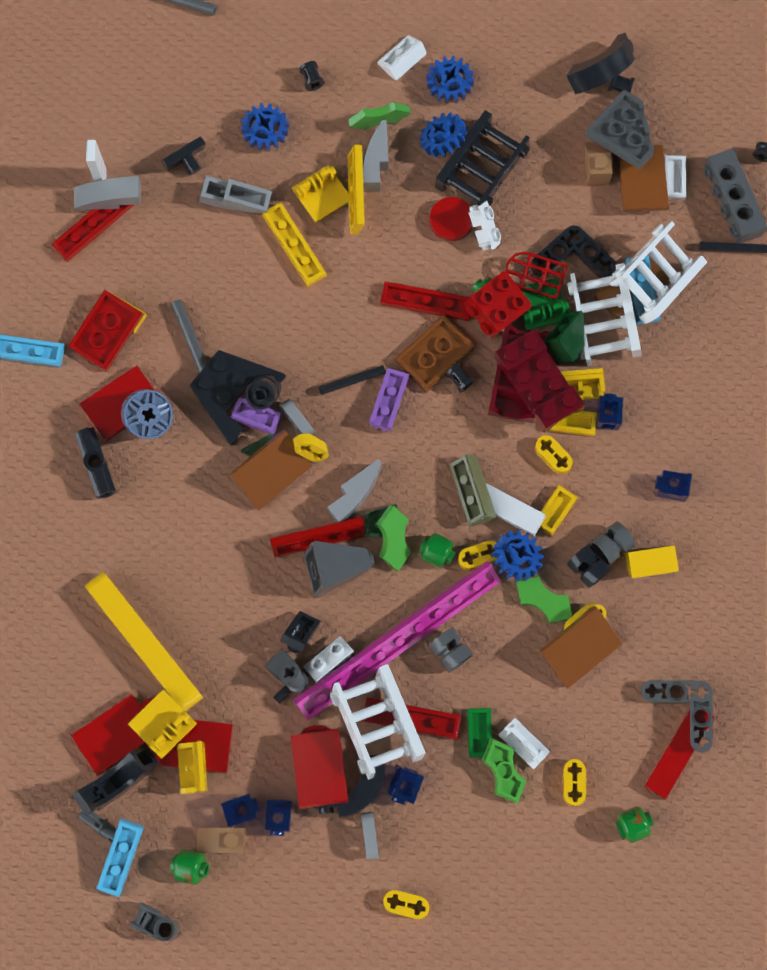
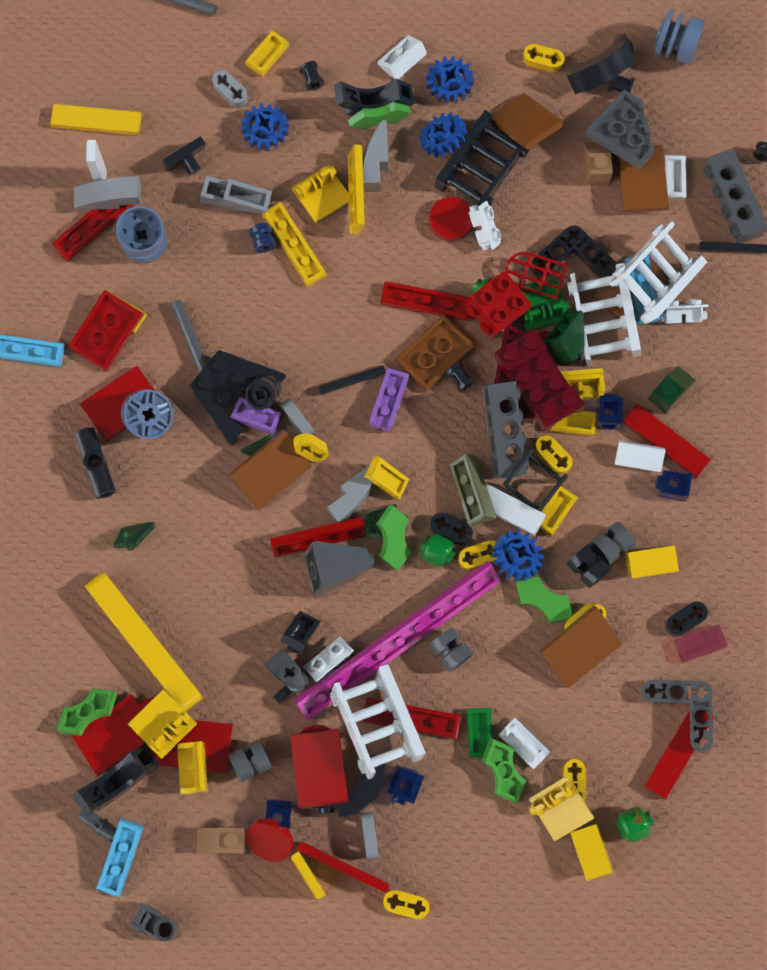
green head [170,849,209,885] -> none
clear blue brick [221,794,261,828] -> none
none -> yellow tile [50,104,142,136]
none -> bright green tile [57,688,117,736]
none -> clear green piece [113,522,155,551]
none -> sand blue wheel [116,206,167,263]
none -> light grey beam [212,70,248,108]
none -> dark grey wheel [228,739,272,783]
none -> yellow tile [245,30,289,77]
none -> red tile [245,818,294,862]
none -> dark blue wheel [249,223,276,253]
none -> yellow tile [291,851,327,900]
none -> red tile [296,842,390,893]
none -> black arch [334,78,414,116]
none -> yellow tile [364,456,409,499]
none -> black beam [430,513,473,545]
none -> dark grey brick [482,381,529,479]
none -> dark orange tile [491,93,563,150]
none -> black piece [503,448,568,511]
none -> yellow beam [523,44,565,72]
none -> yellow hinge [529,775,594,842]
none -> yellow hinge [570,824,614,881]
none -> white tile [614,440,665,472]
none -> red tile [622,404,711,479]
none -> dark green slope [648,366,696,414]
none -> sand blue wheel [654,9,705,66]
none -> white hinge [660,299,708,324]
none -> black beam [665,602,708,637]
none -> clear pink tile [674,625,728,663]

